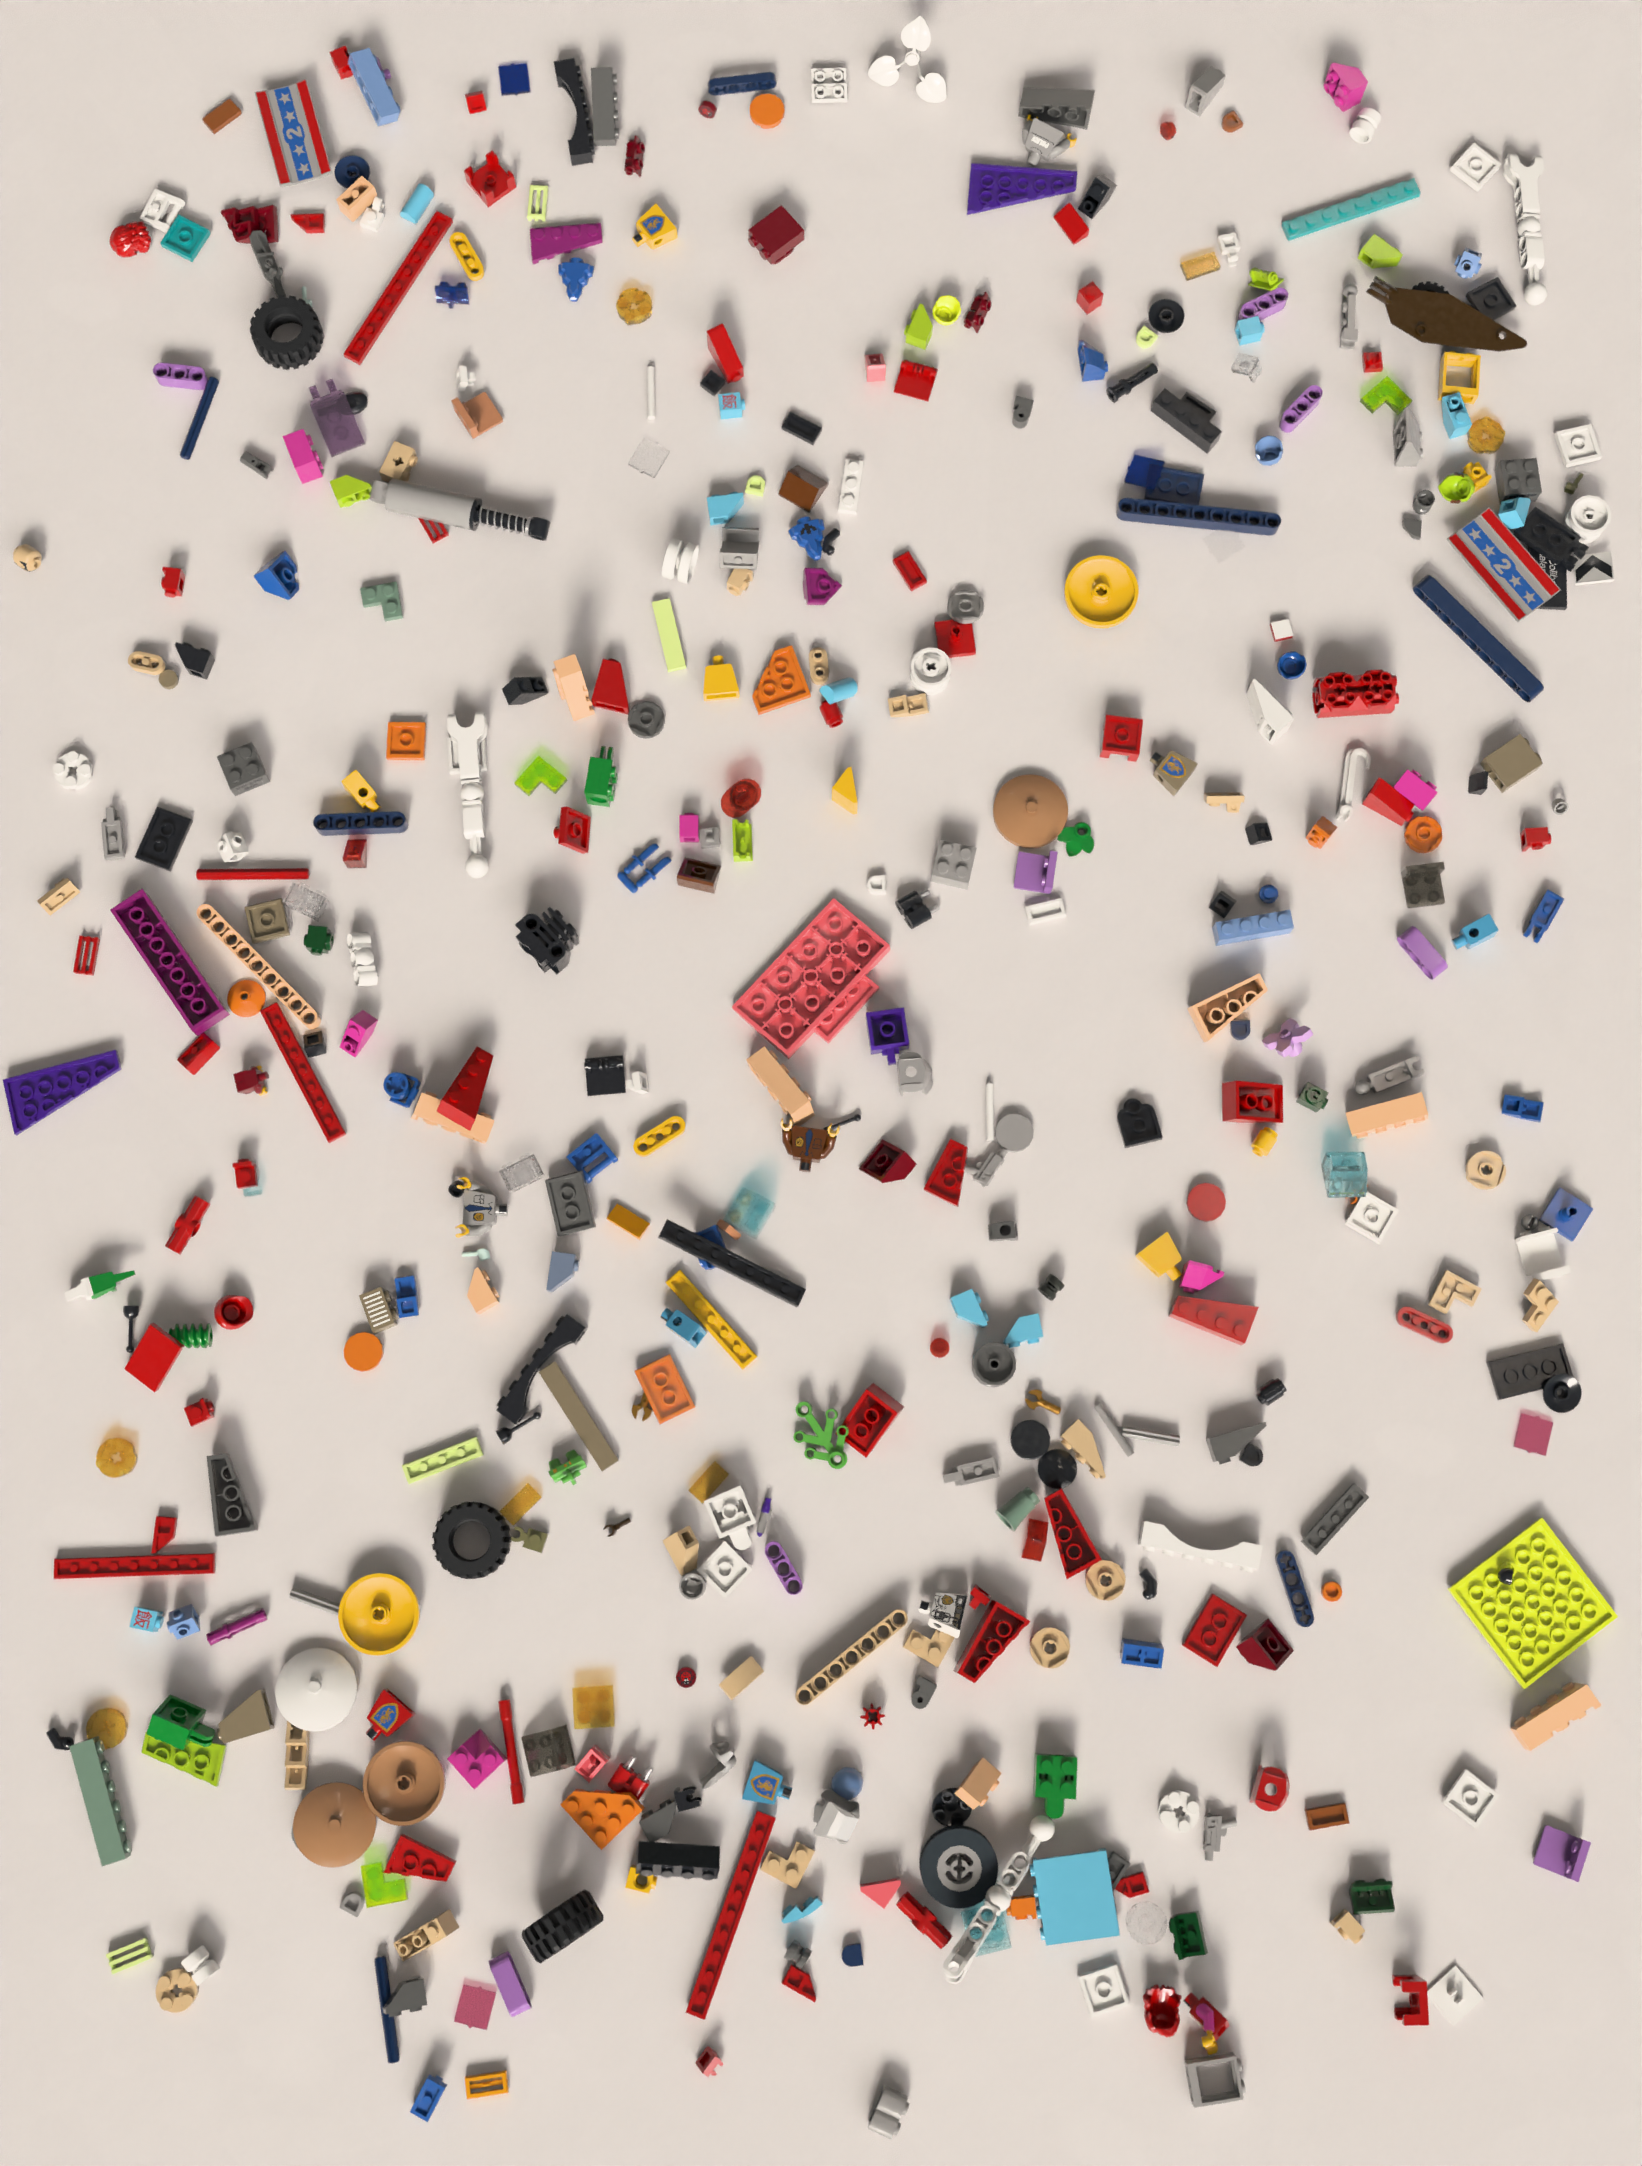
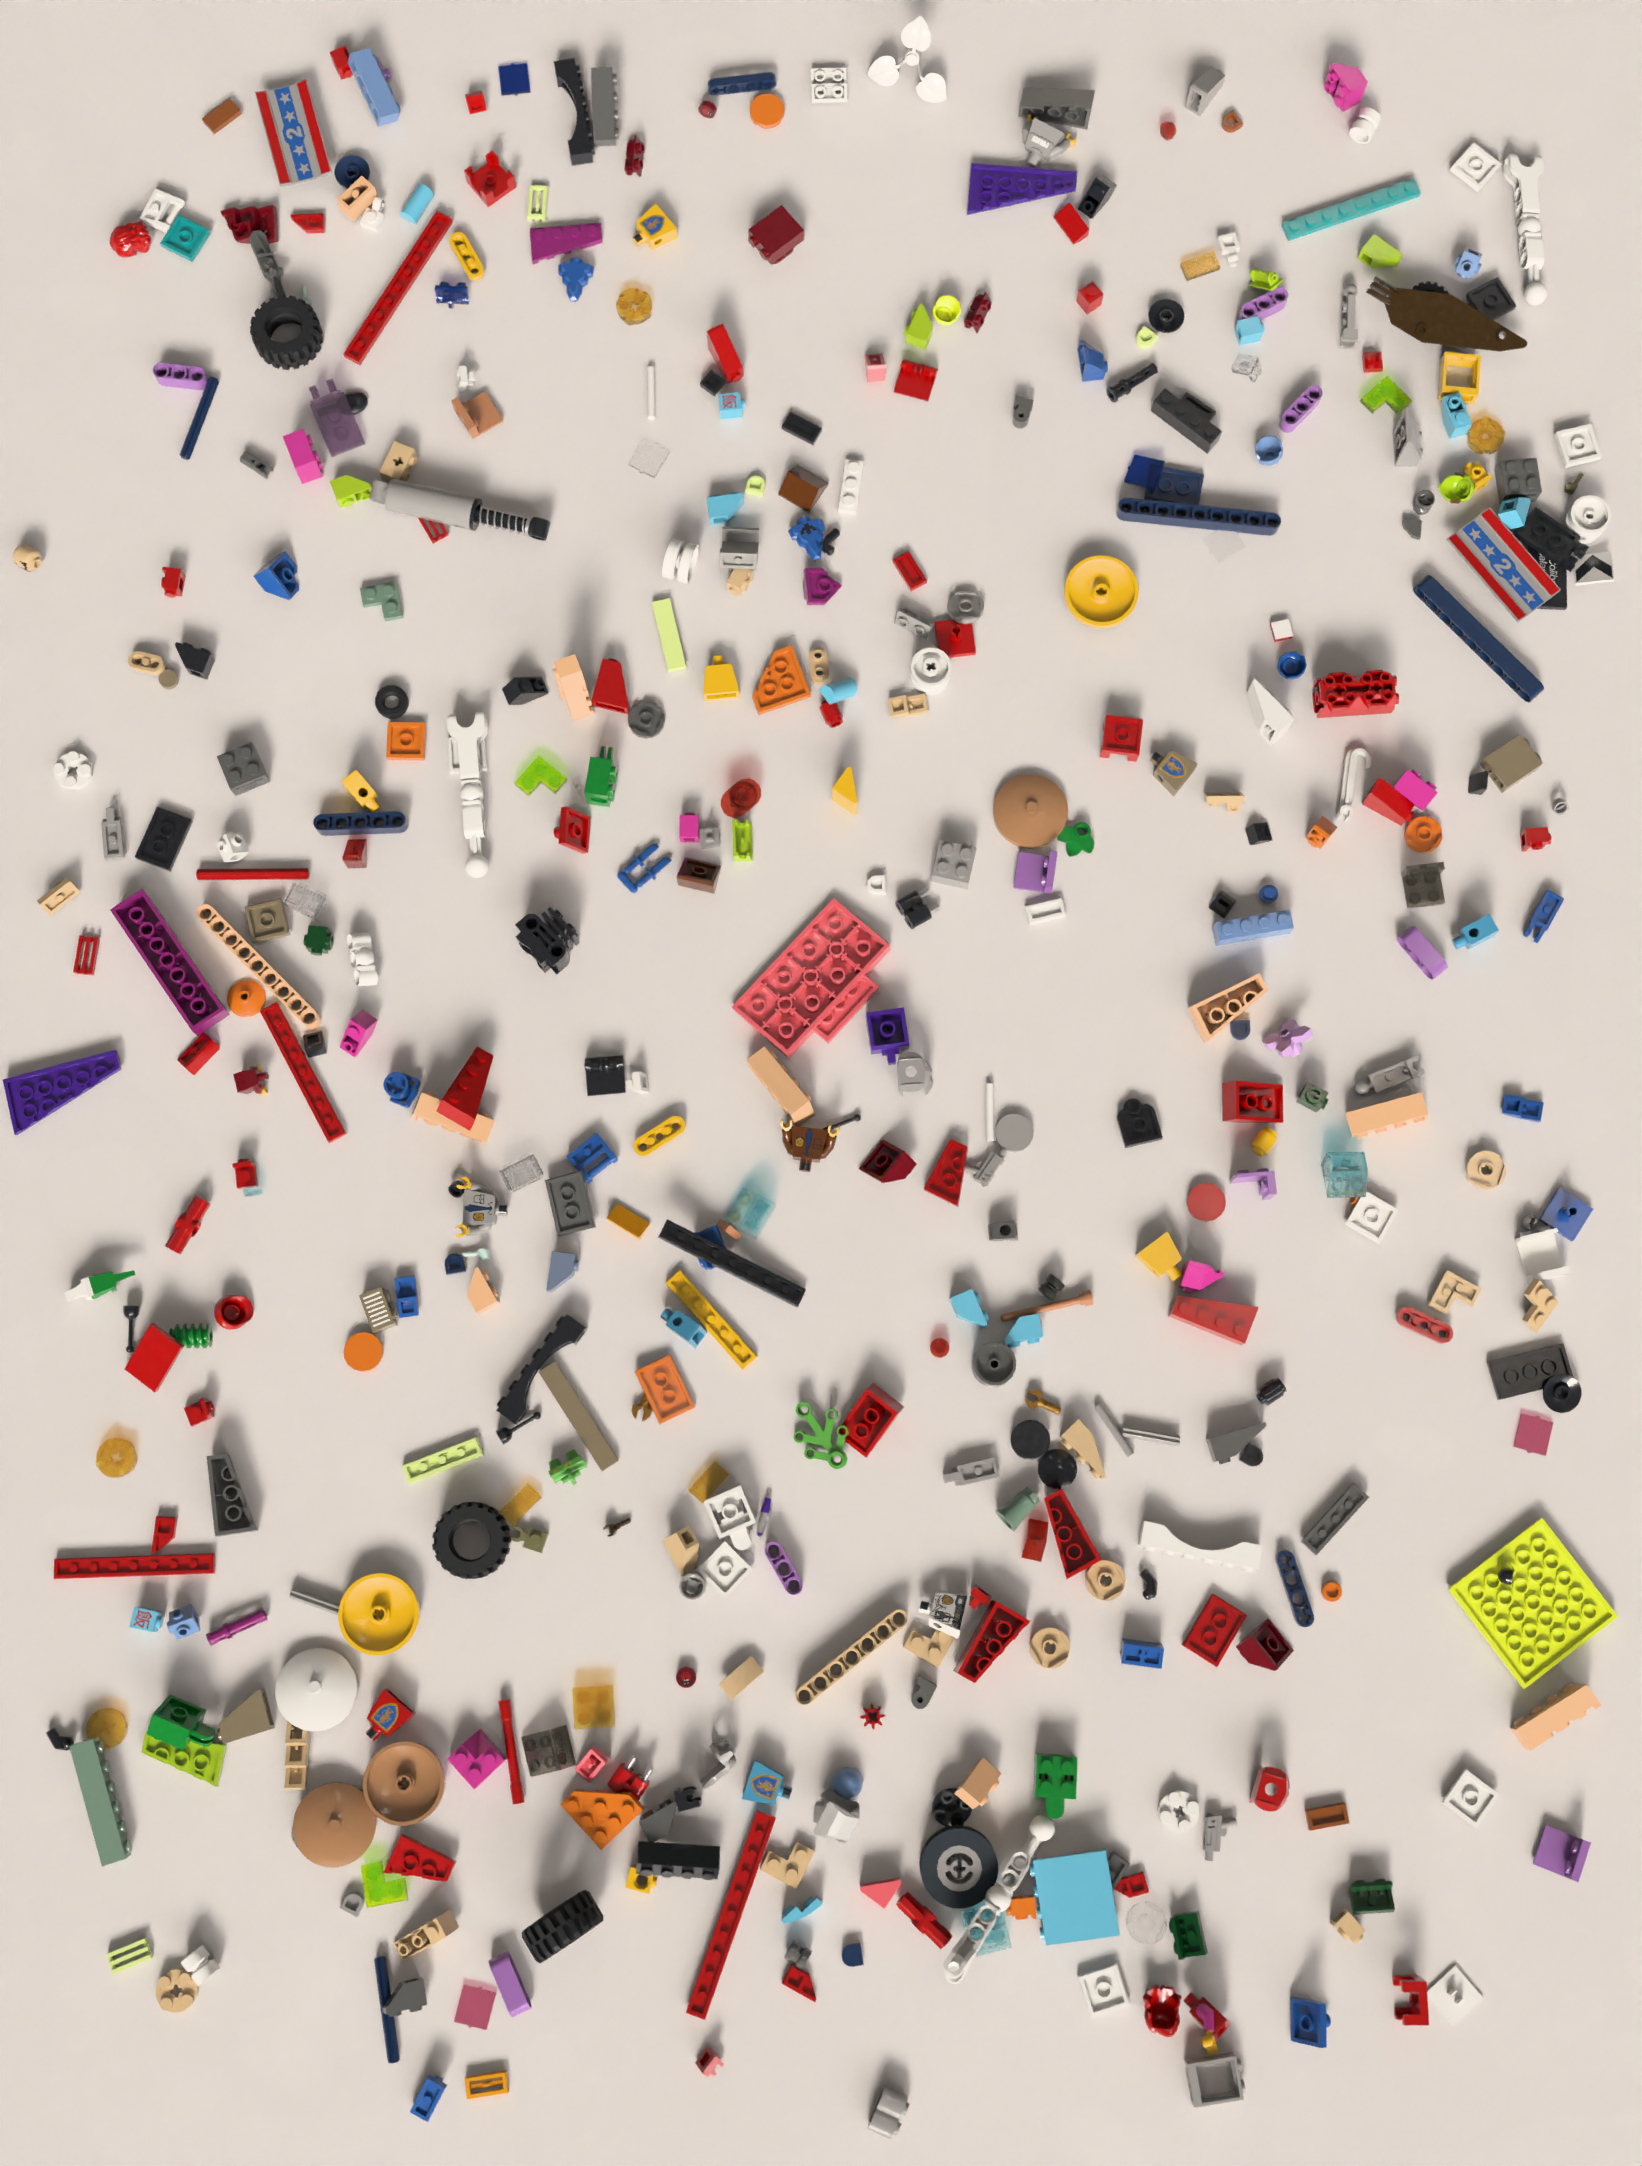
none -> black tyre [375,685,409,719]
none -> dark blue tile [445,1254,466,1275]
none -> light grey hinge [894,608,934,639]
none -> nougat piece [1000,1289,1093,1322]
none -> medium lavender bracket [1230,1168,1277,1200]
none -> blue tile [1290,1997,1331,2048]

